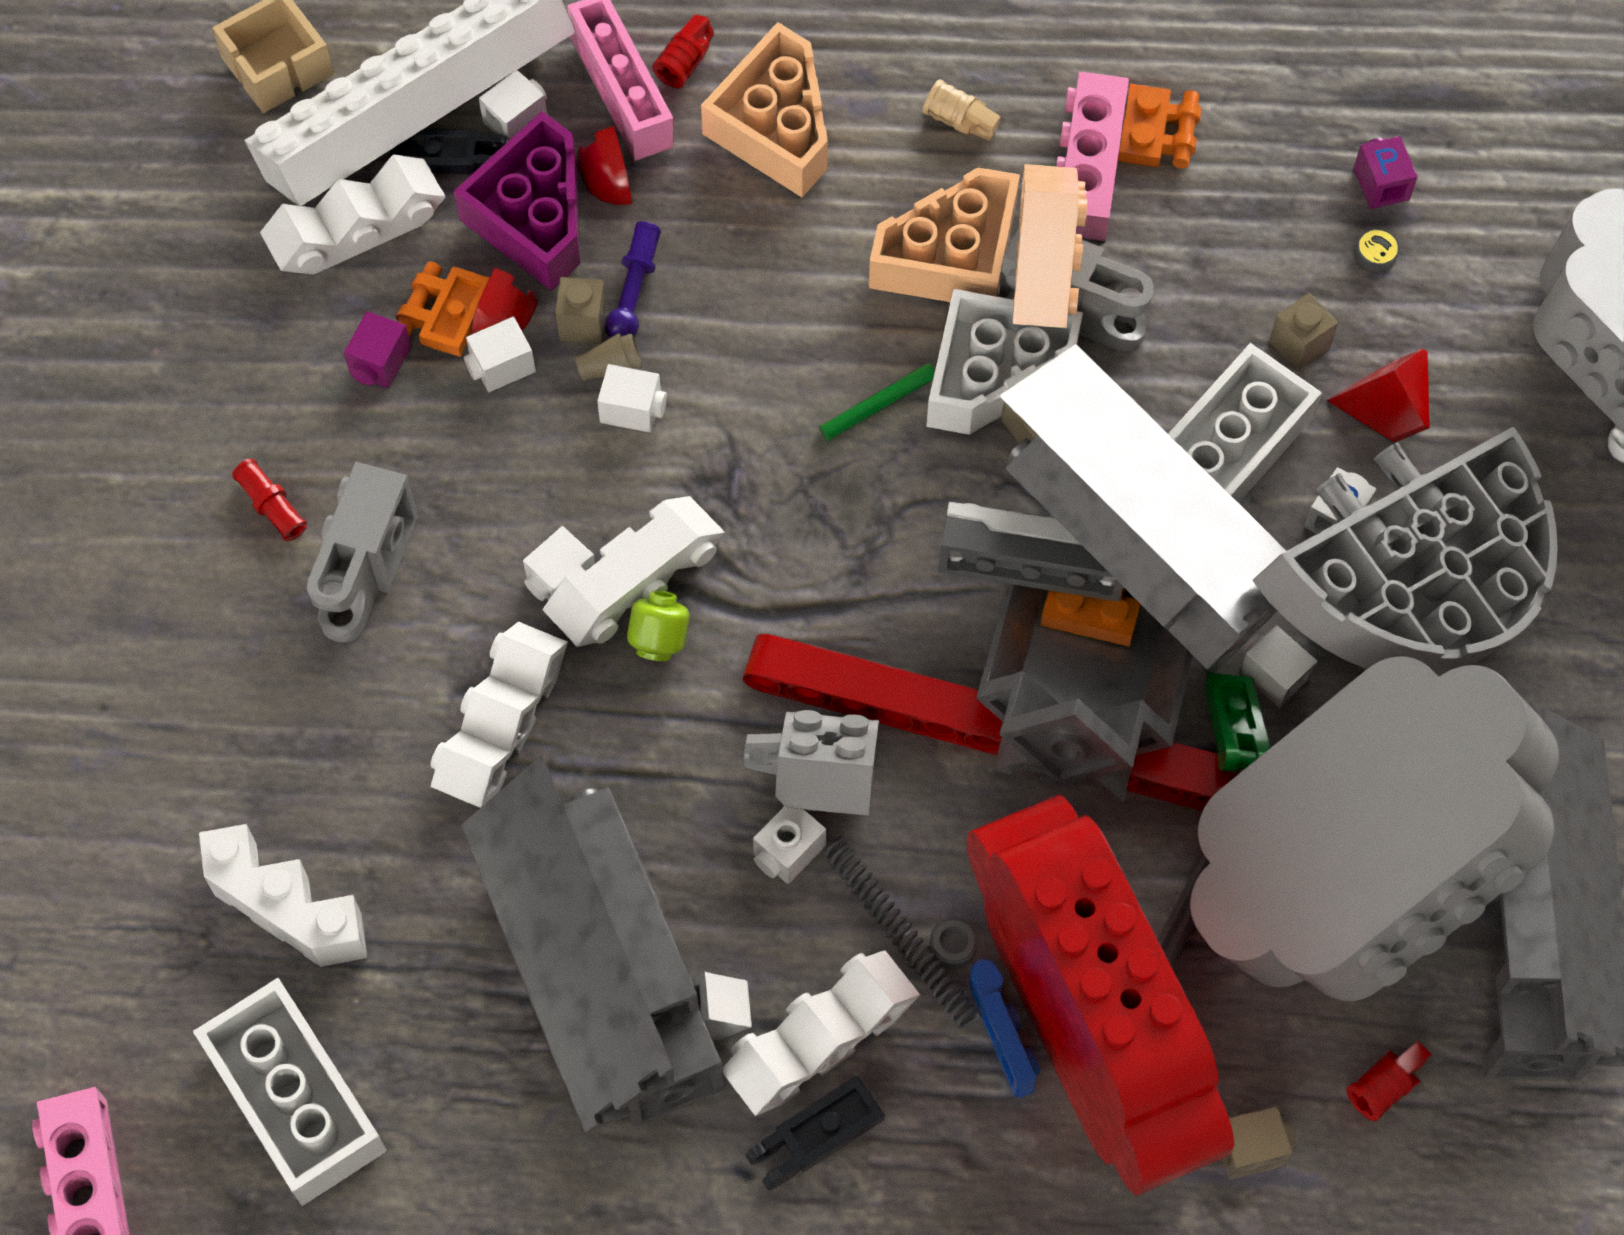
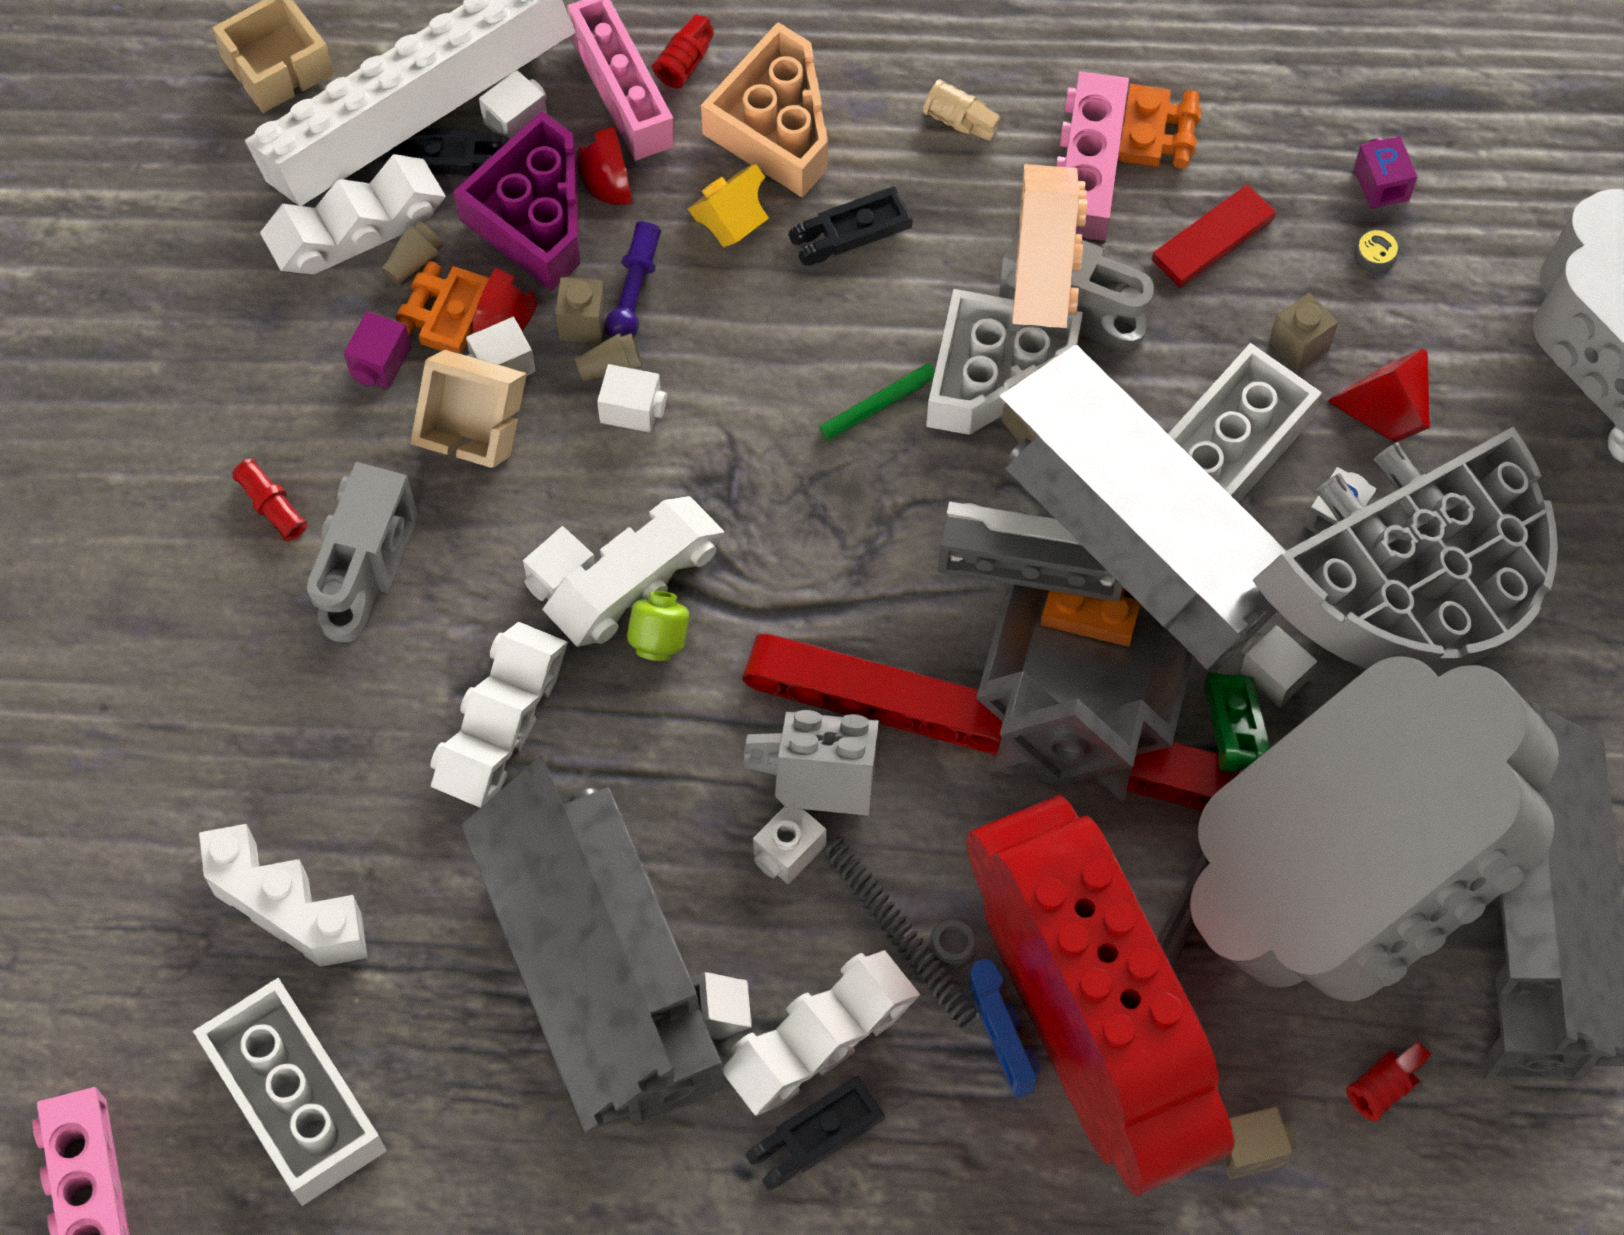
light nougat brick [869,168,1020,302] -> none
none -> dark tan cone [381,221,443,285]
none -> tan piece [410,350,527,468]
none -> yellow brick [687,164,769,248]
none -> black hinge [788,186,913,266]
none -> red tile [1152,184,1276,288]

